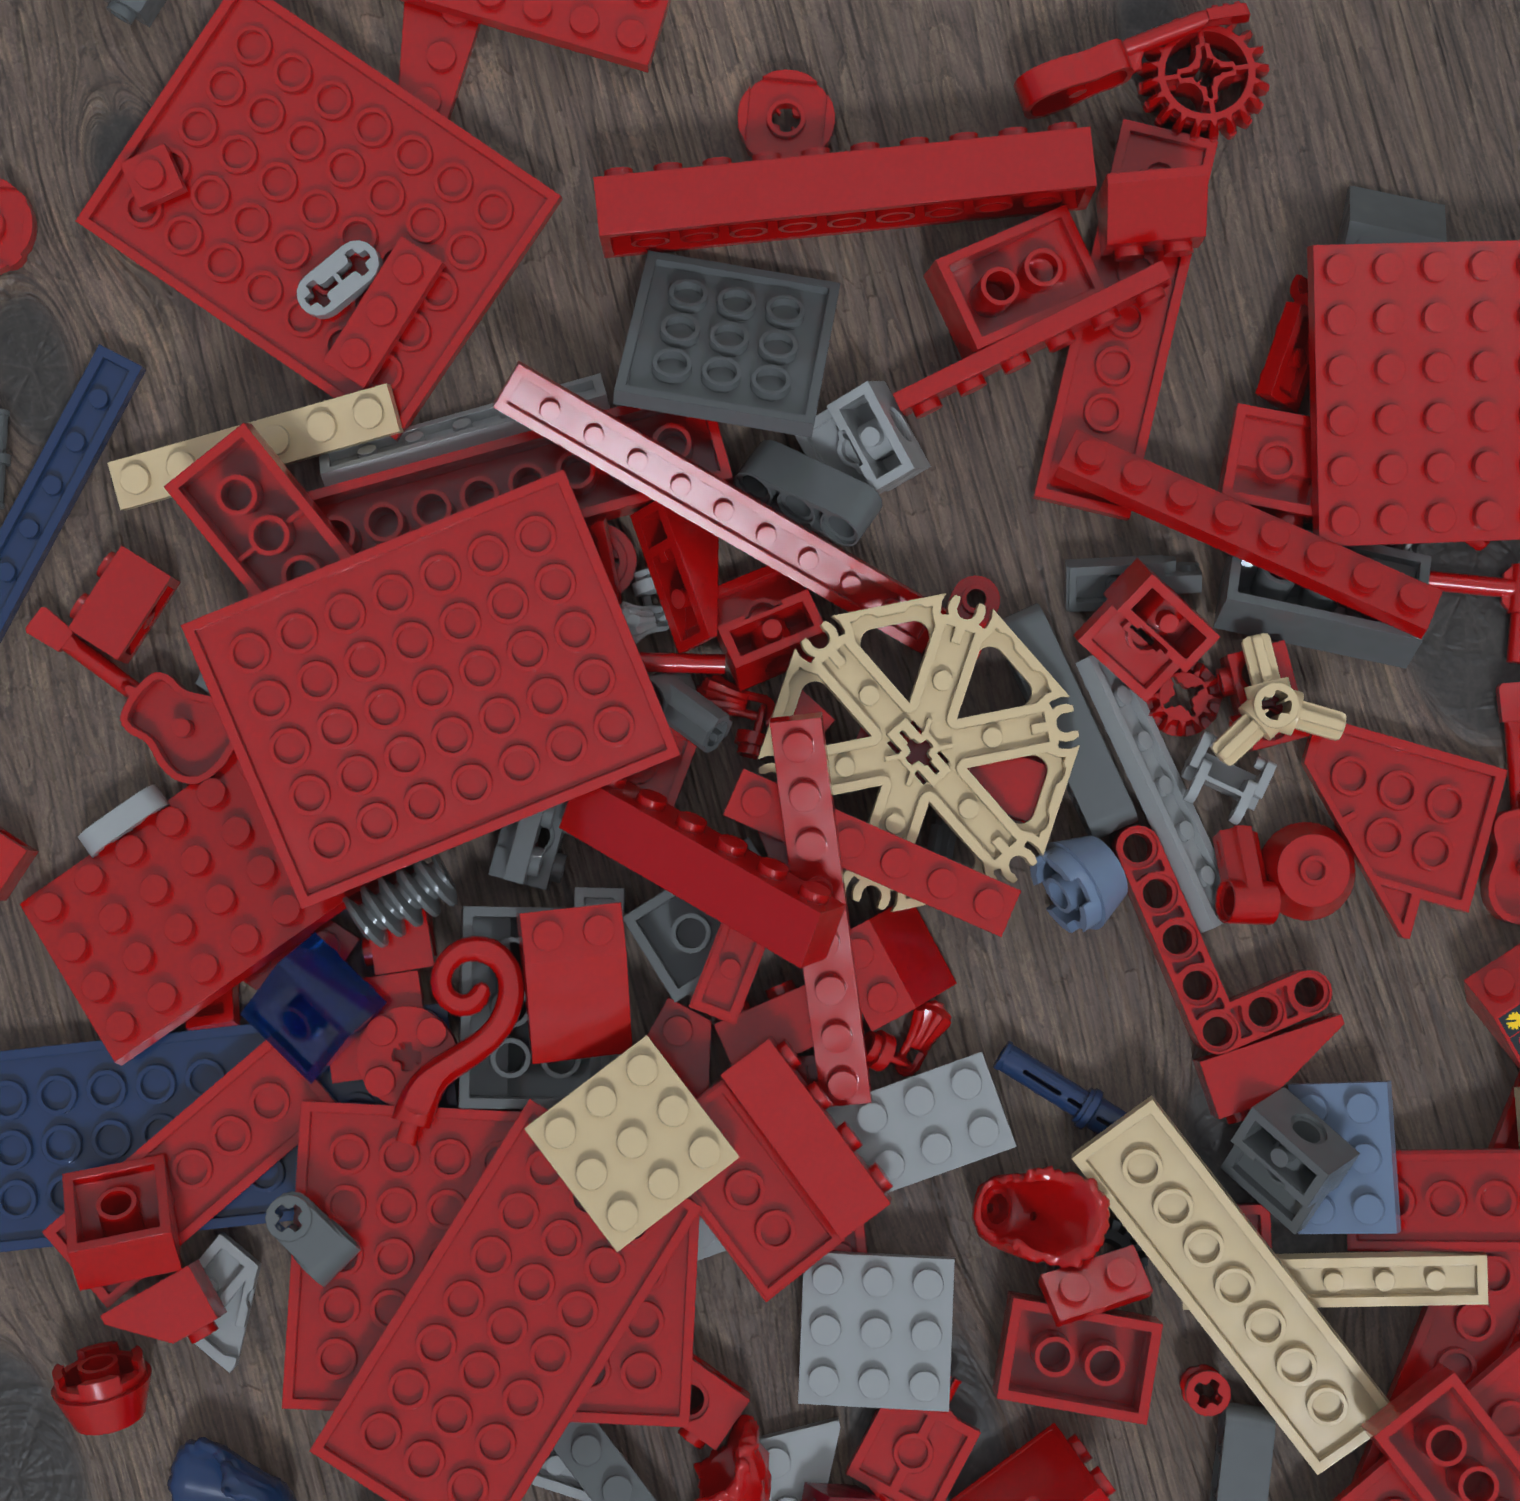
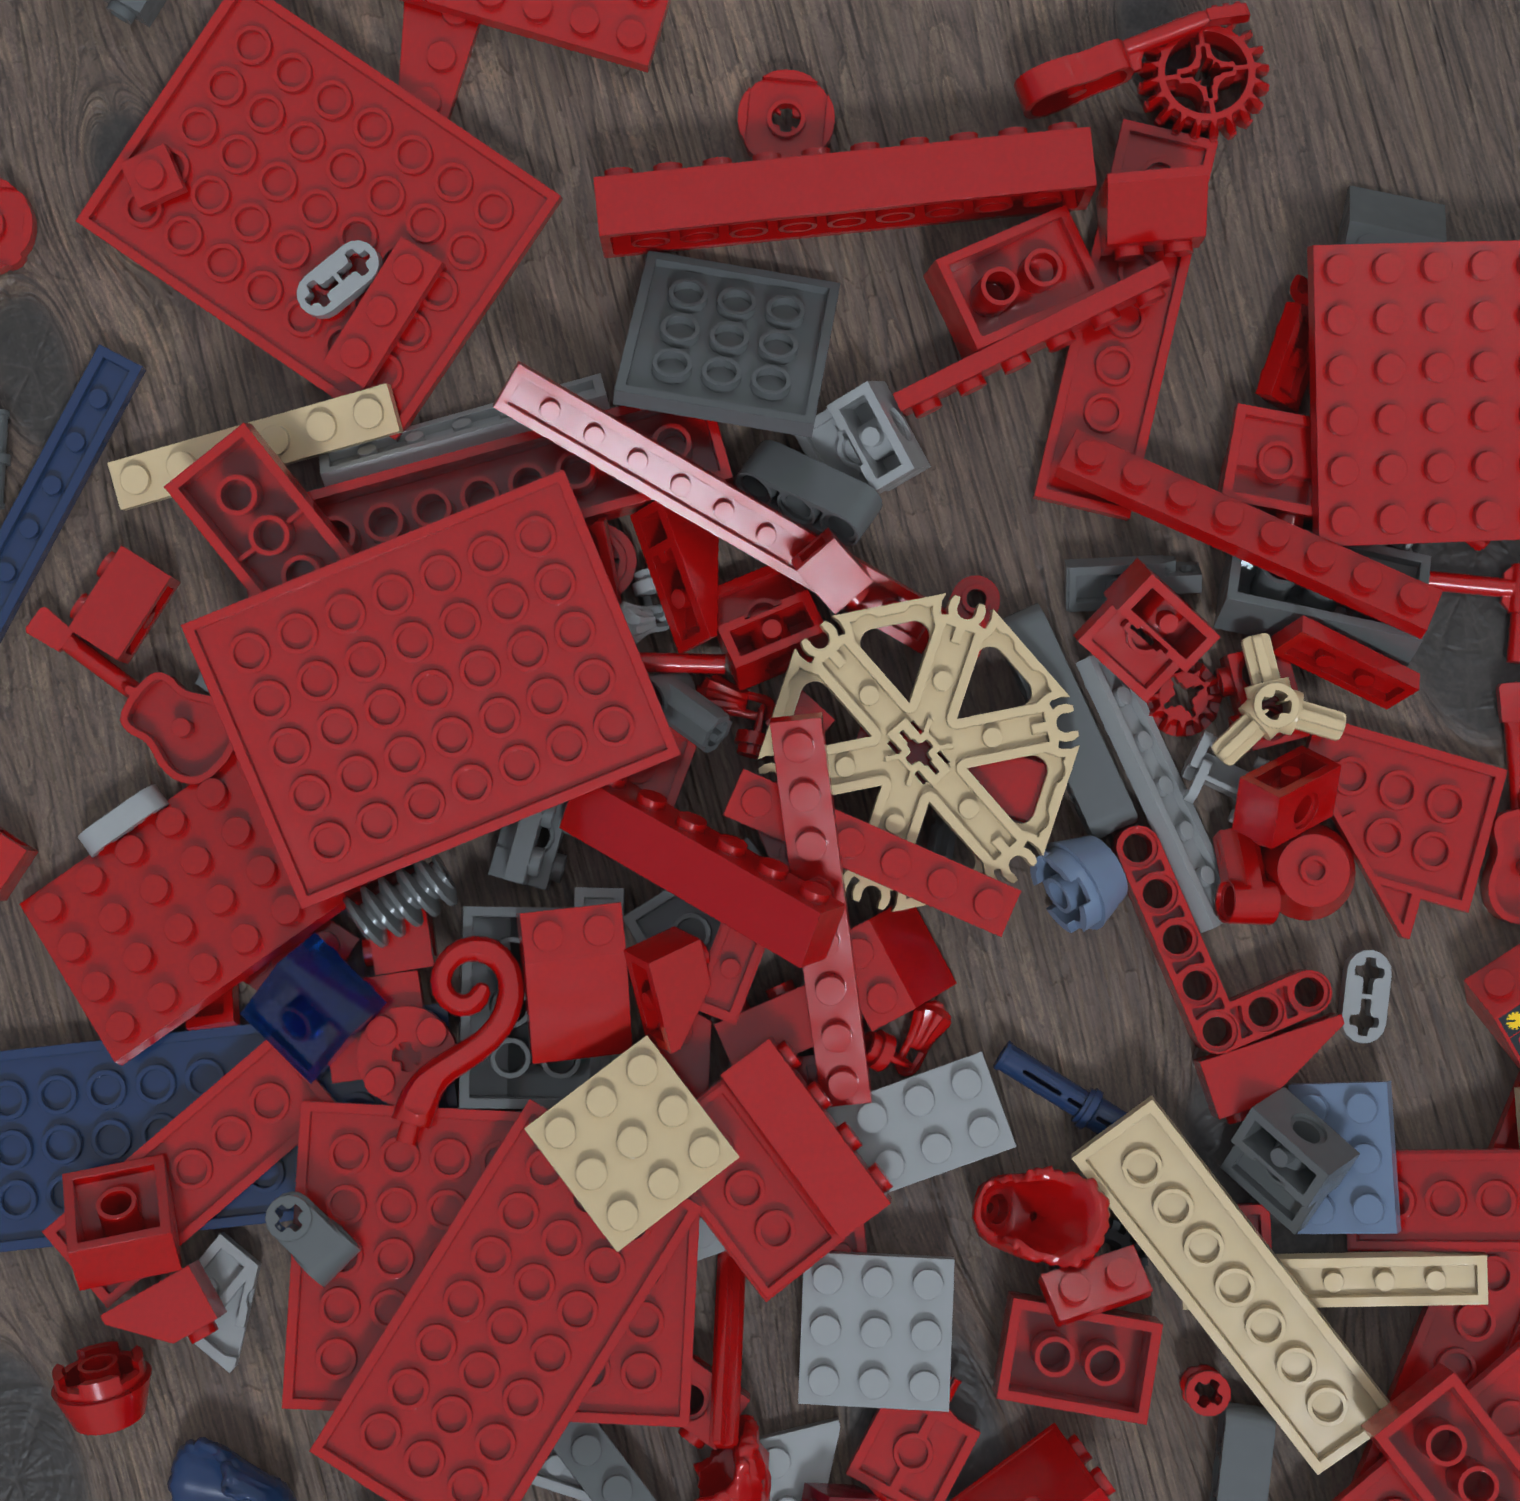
none -> red slope [623,926,711,1054]
none -> red axle [709,1251,746,1449]
none -> brick [791,527,873,615]
none -> red brick [1232,745,1342,849]
none -> red plate [1271,615,1420,710]
none -> light grey beam [1337,950,1392,1043]

